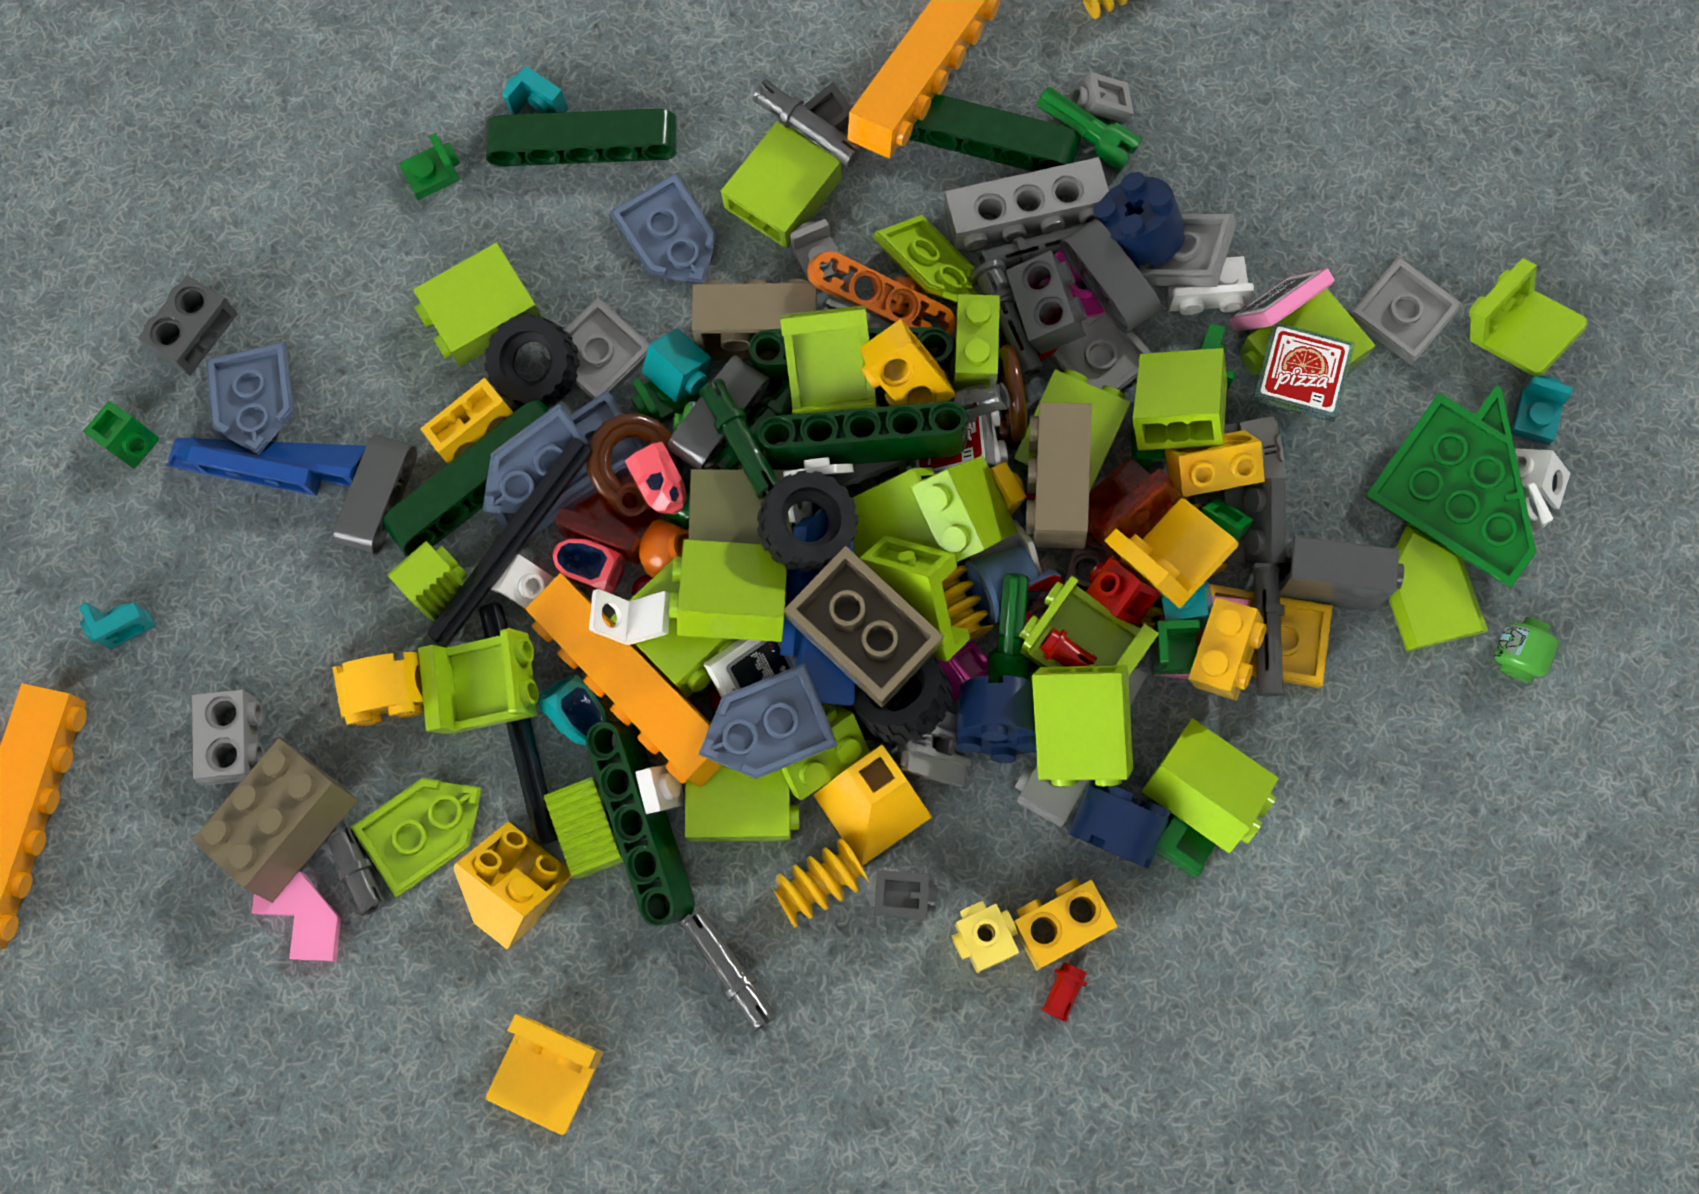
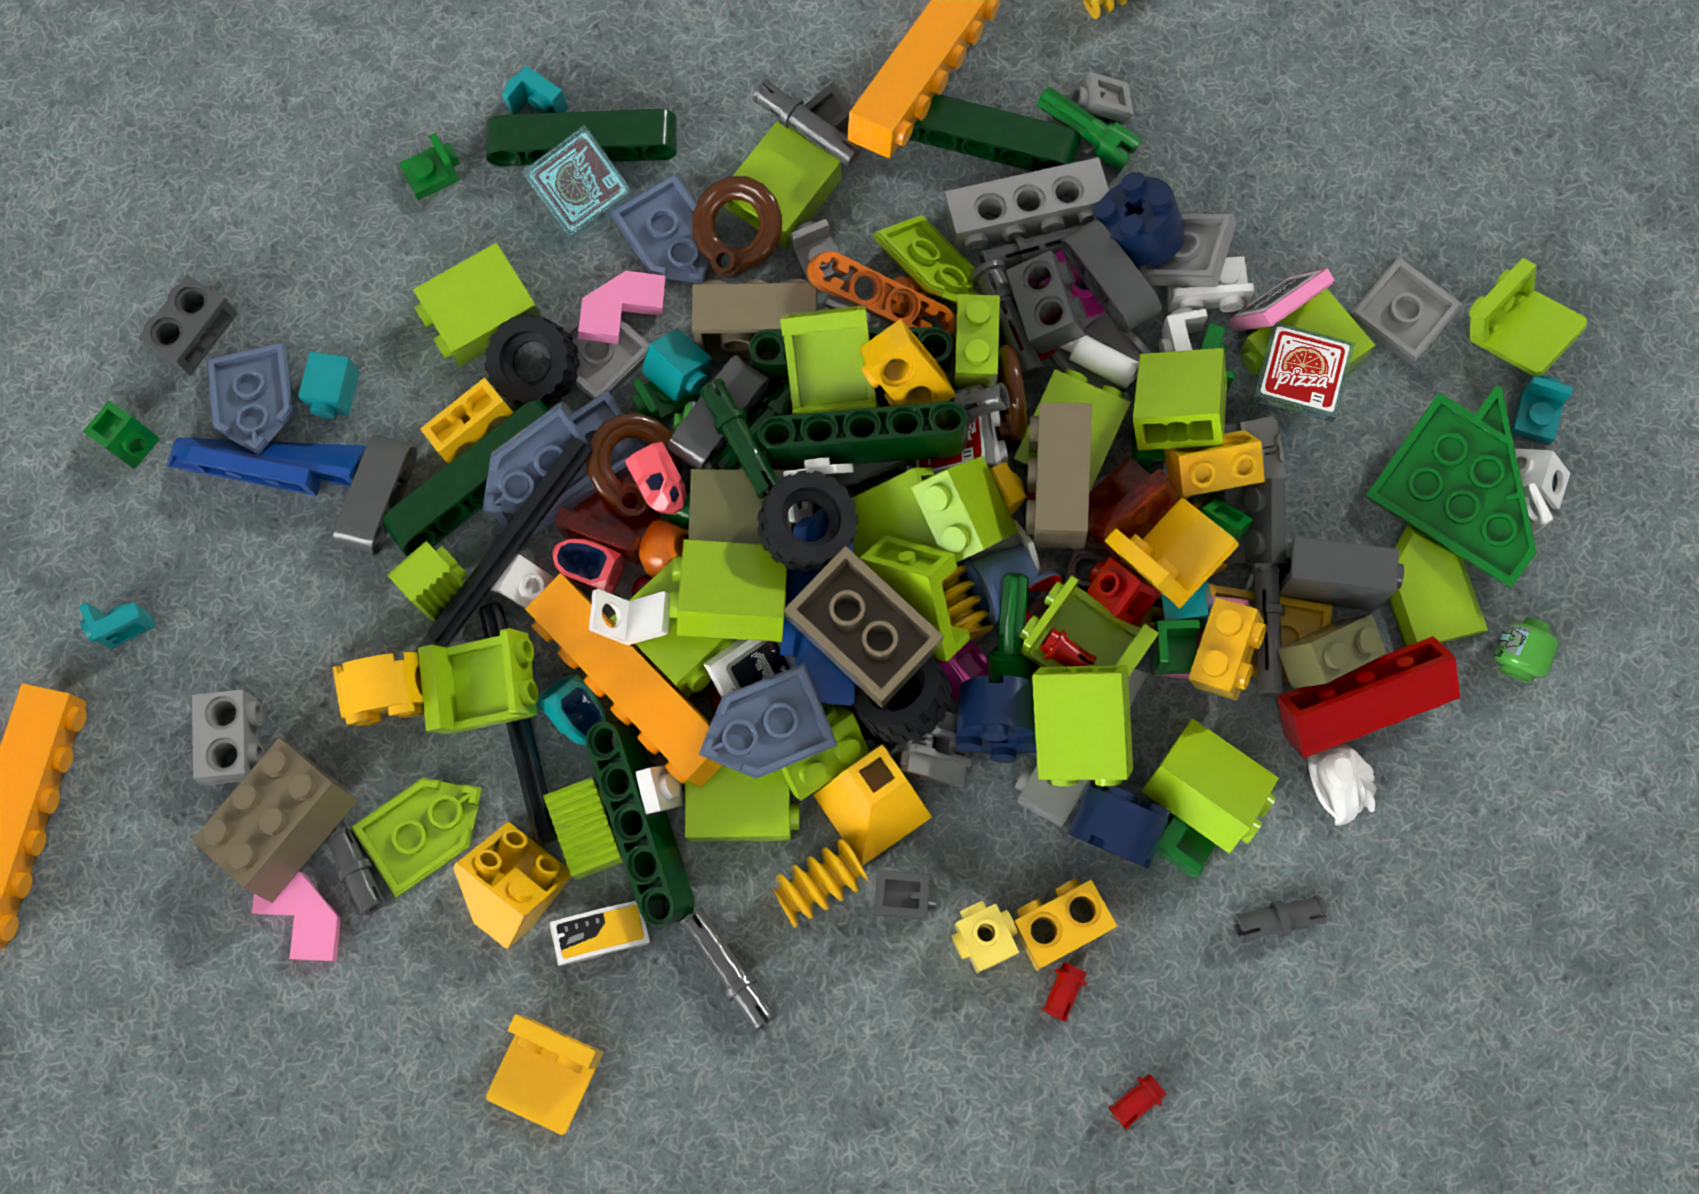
none -> teal brick [298,352,360,419]
none -> clear light blue tile [521,125,633,238]
none -> slope [549,901,650,966]
none -> bright pink tile [578,271,665,344]
none -> reddish brown piece [692,176,782,278]
none -> white cylinder [1060,335,1139,390]
none -> red pin [1108,1074,1167,1131]
none -> white bracket [1159,307,1208,352]
none -> dark grey pin [1233,895,1327,942]
none -> olive brick [1277,614,1387,689]
none -> red brick [1277,636,1460,759]
none -> white hat [1307,743,1377,826]

